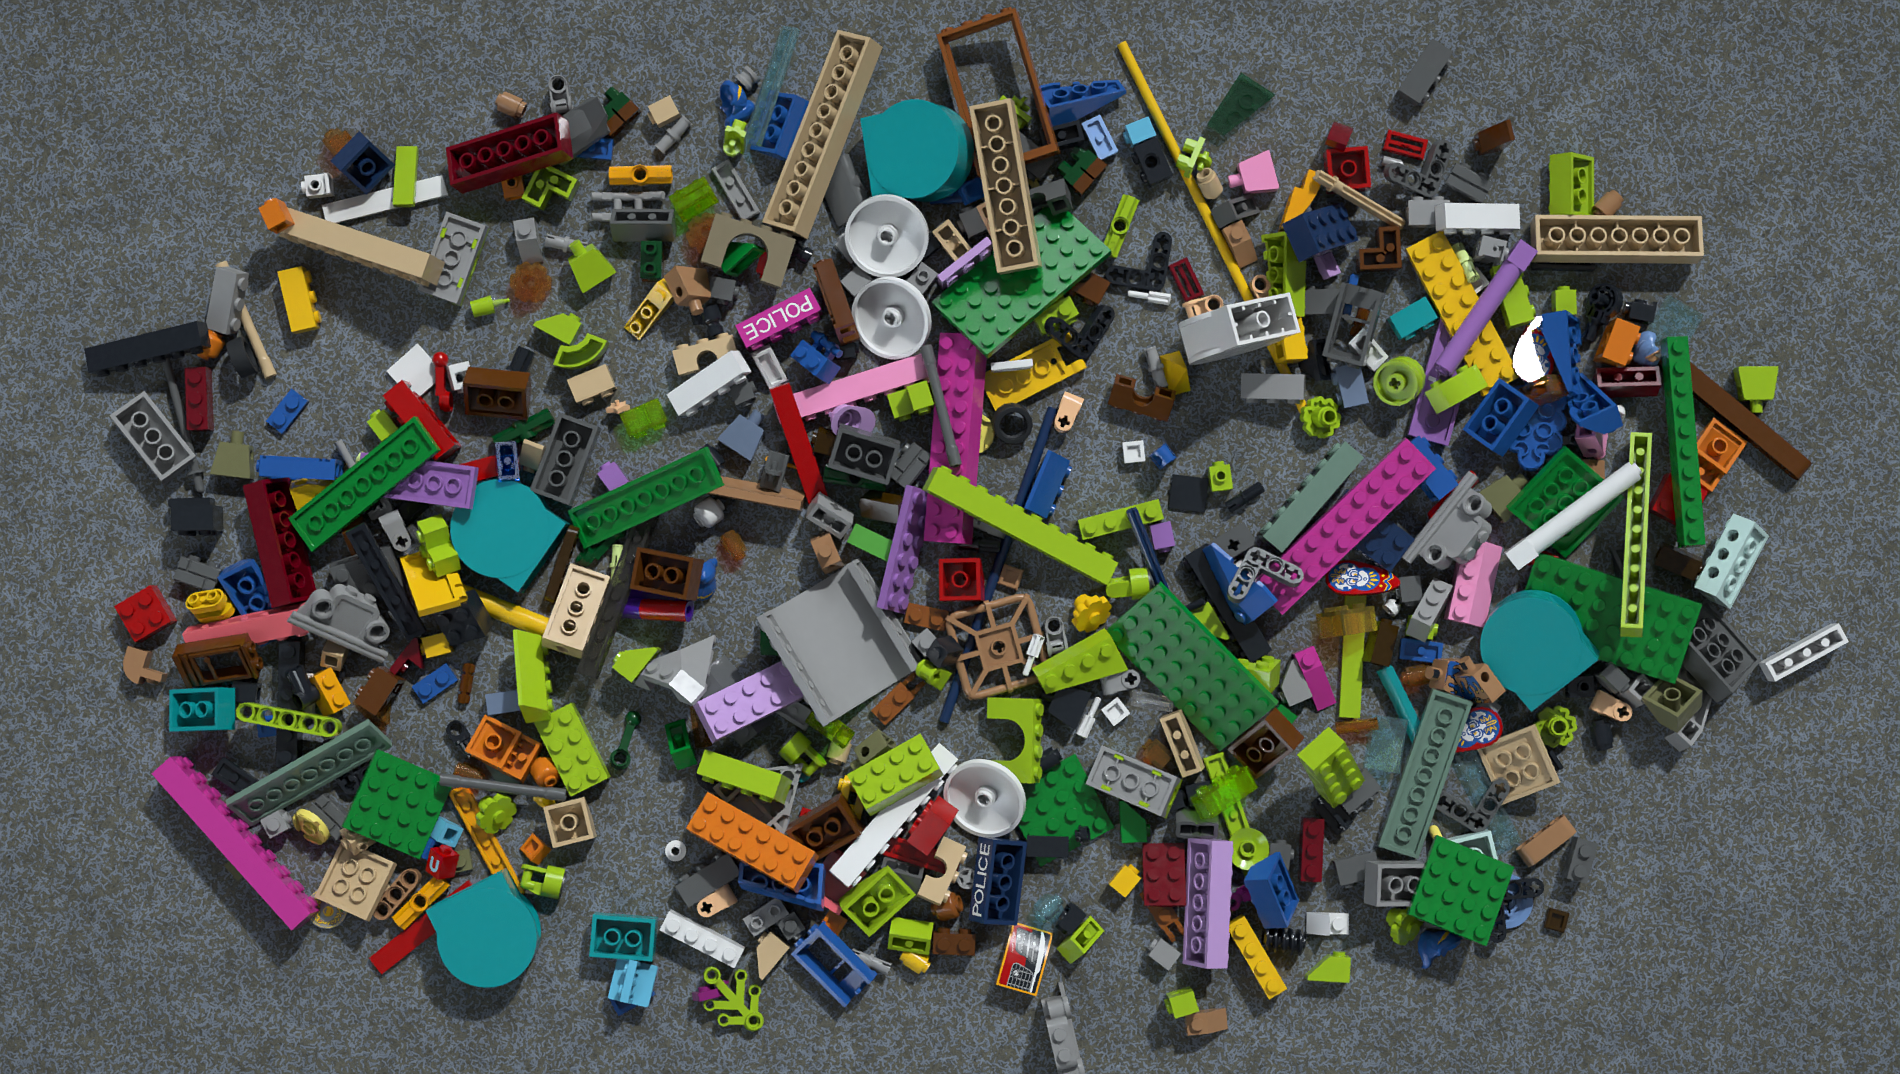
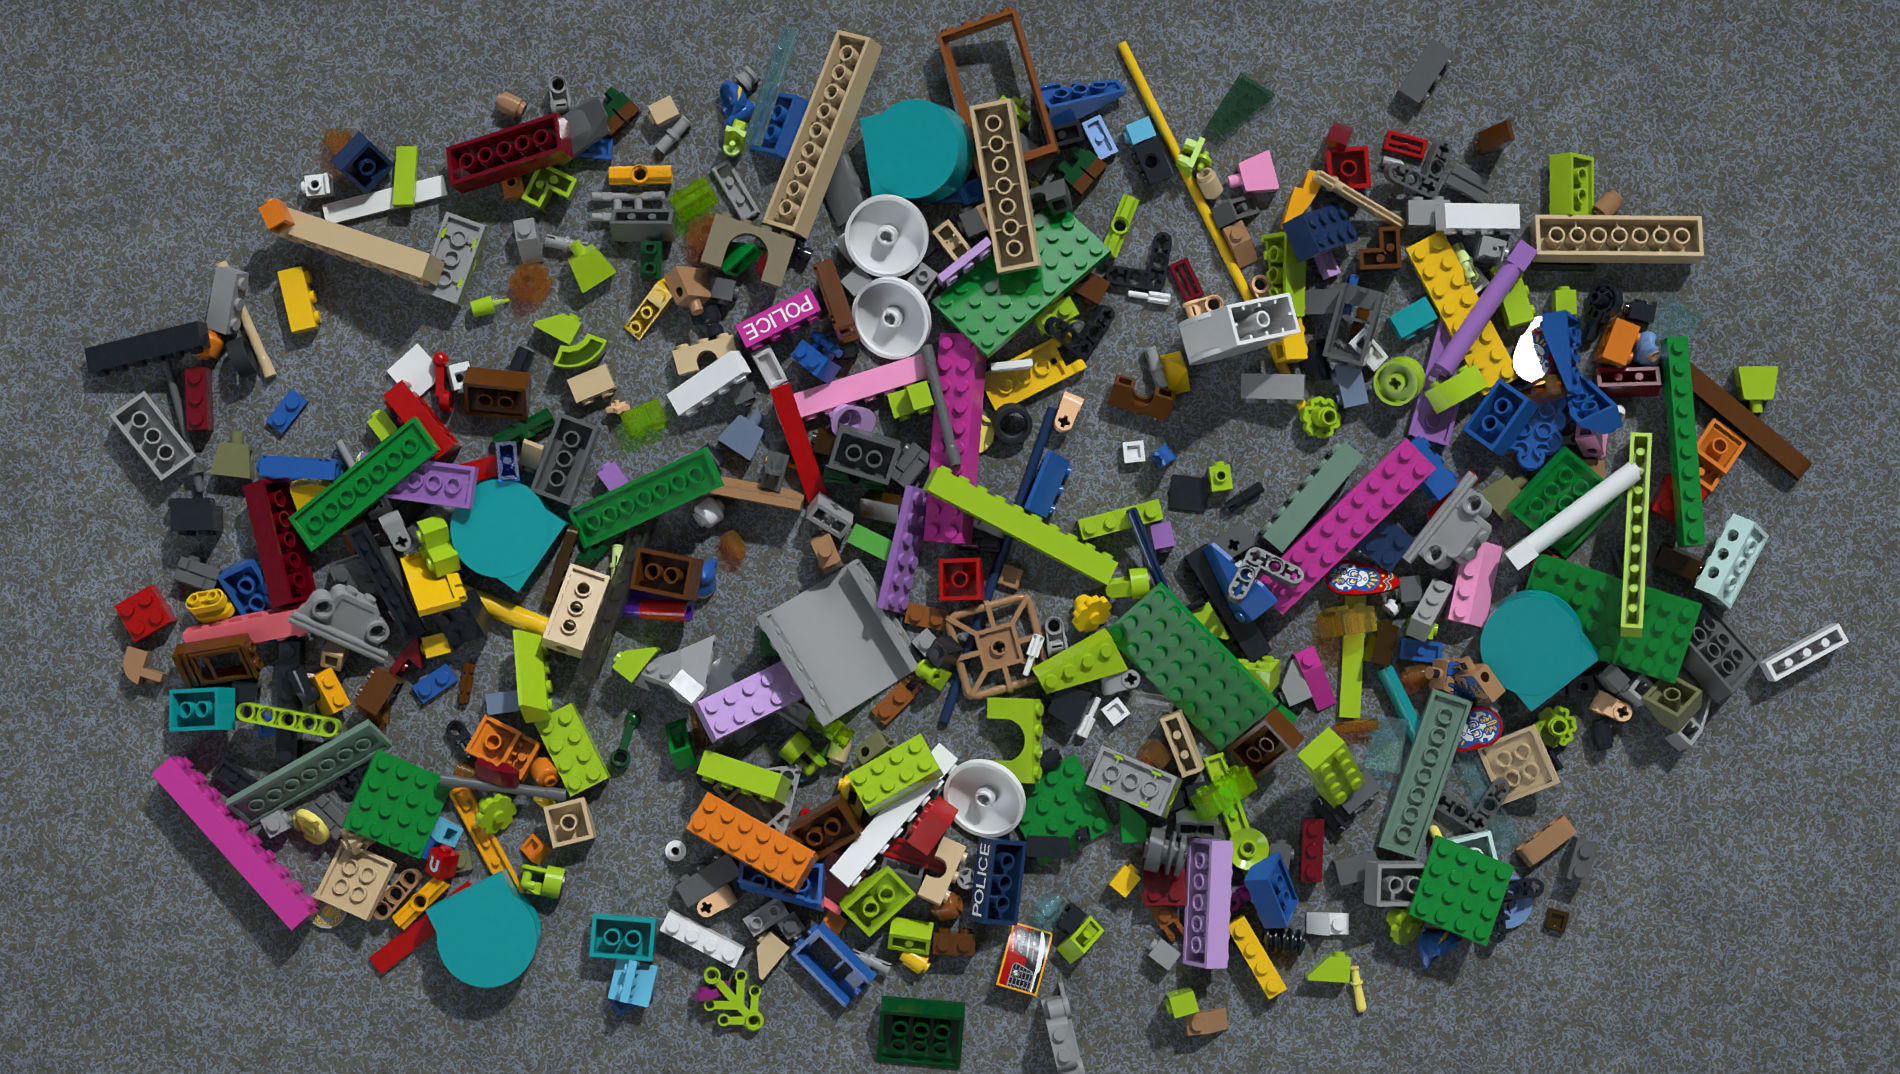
none -> dark red slope [475,757,519,788]
none -> dark green slope [877,996,965,1069]
none -> dark grey wheel [1143,827,1188,877]
none -> light yellow piece [1350,966,1367,1013]

